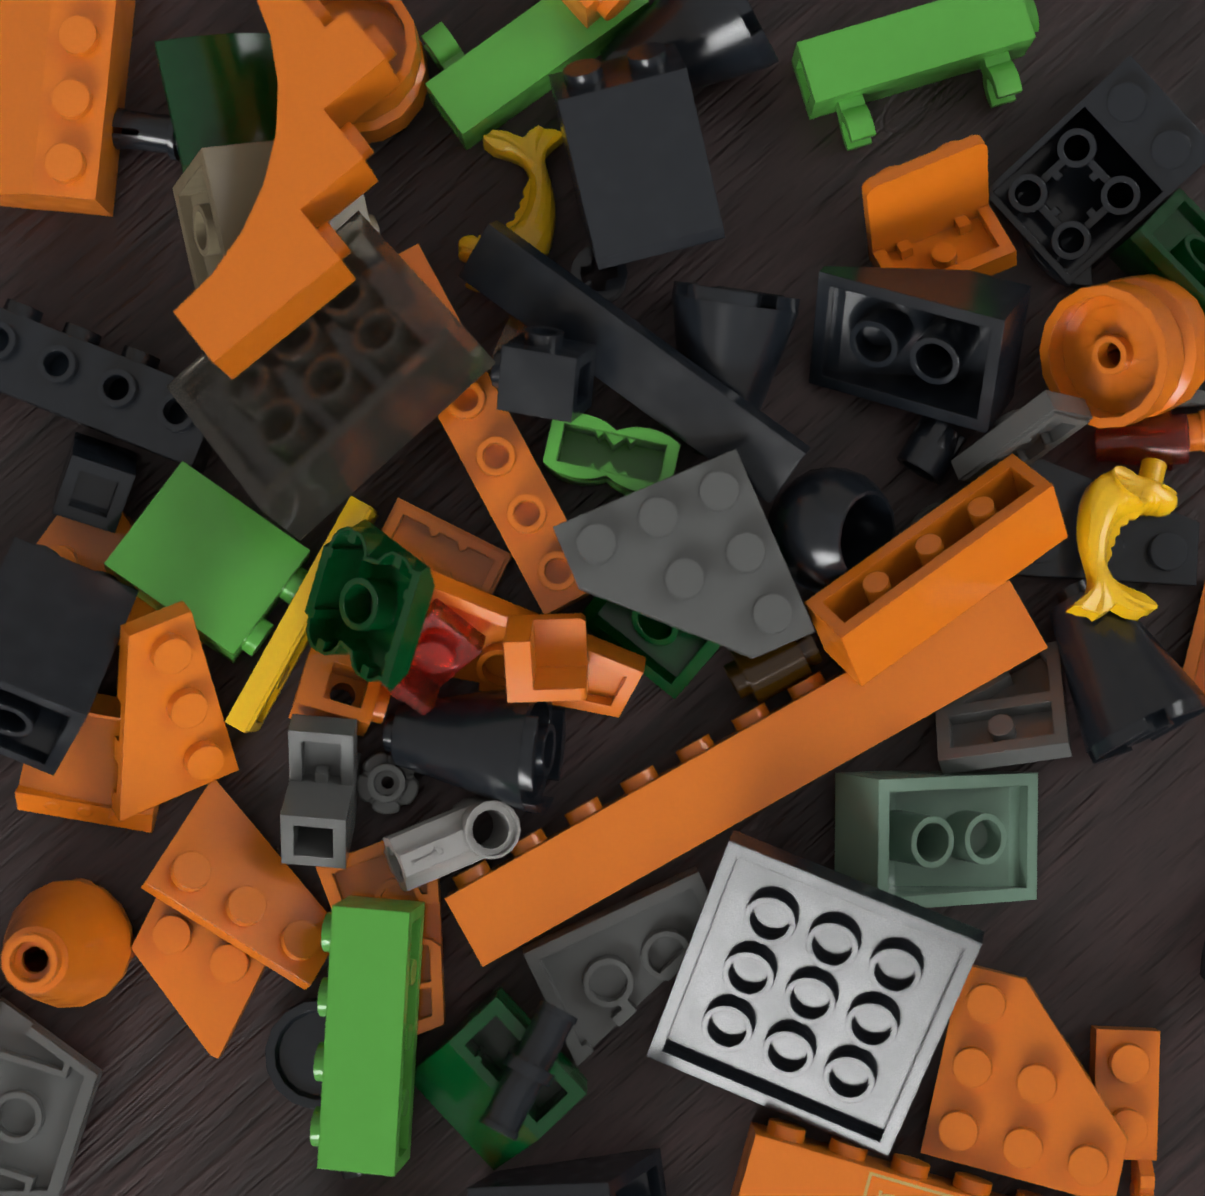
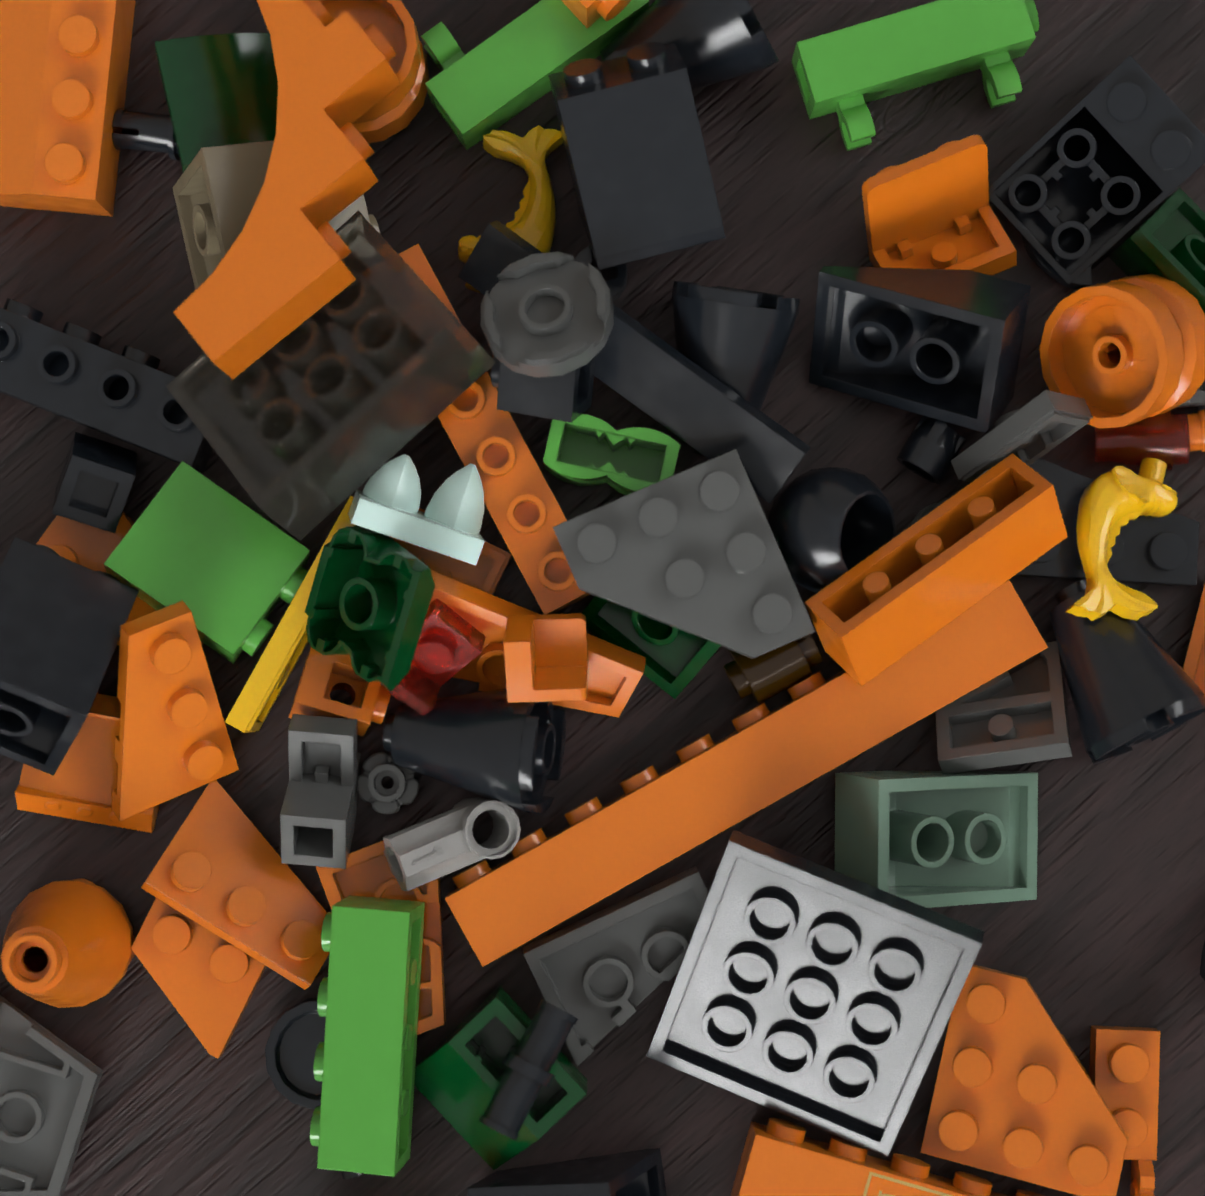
none -> light aqua tile [348,454,485,566]
none -> dark grey tile [481,251,614,378]

